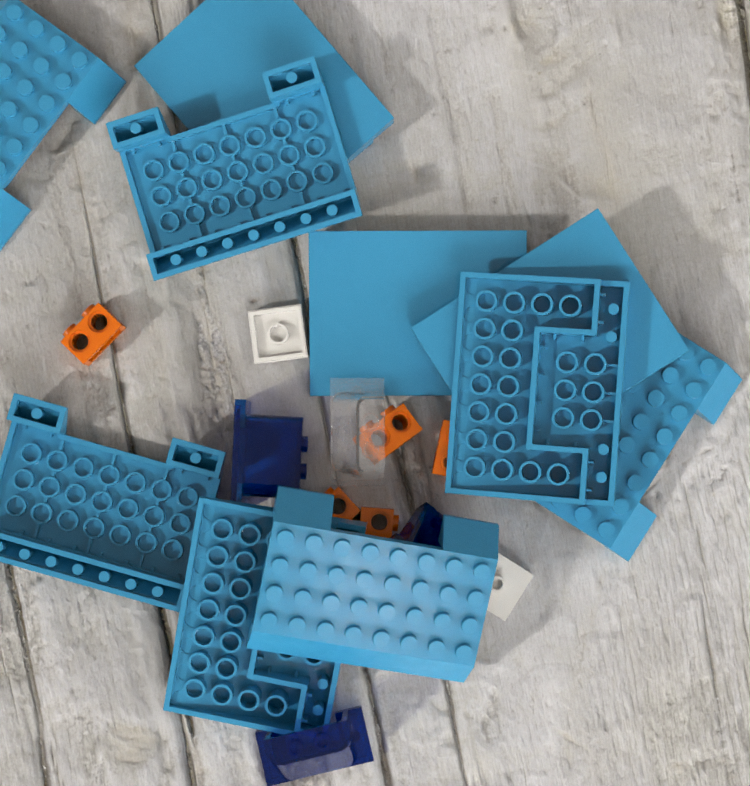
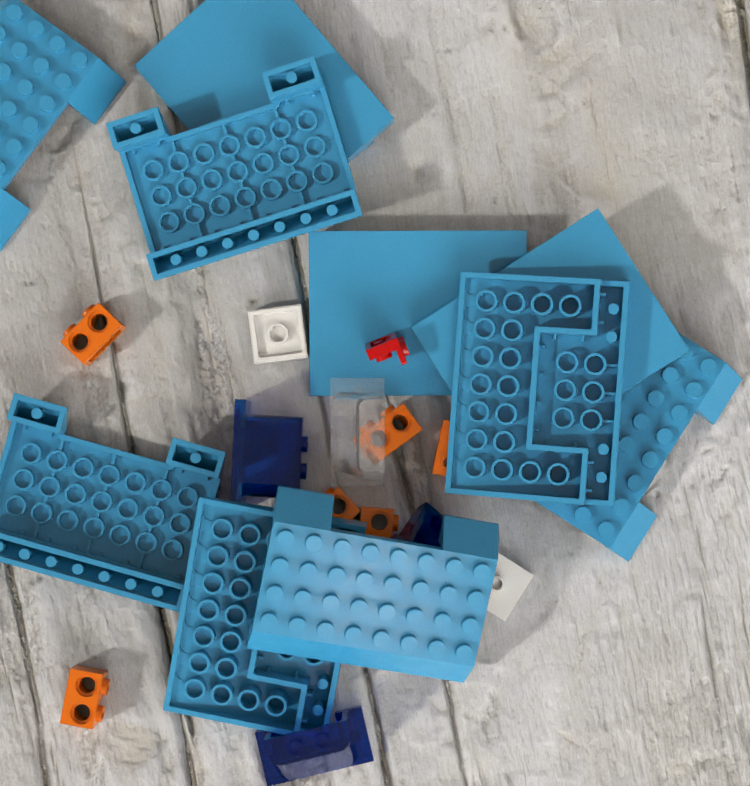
none -> orange brick [60,665,110,729]
none -> red bracket [365,332,410,365]

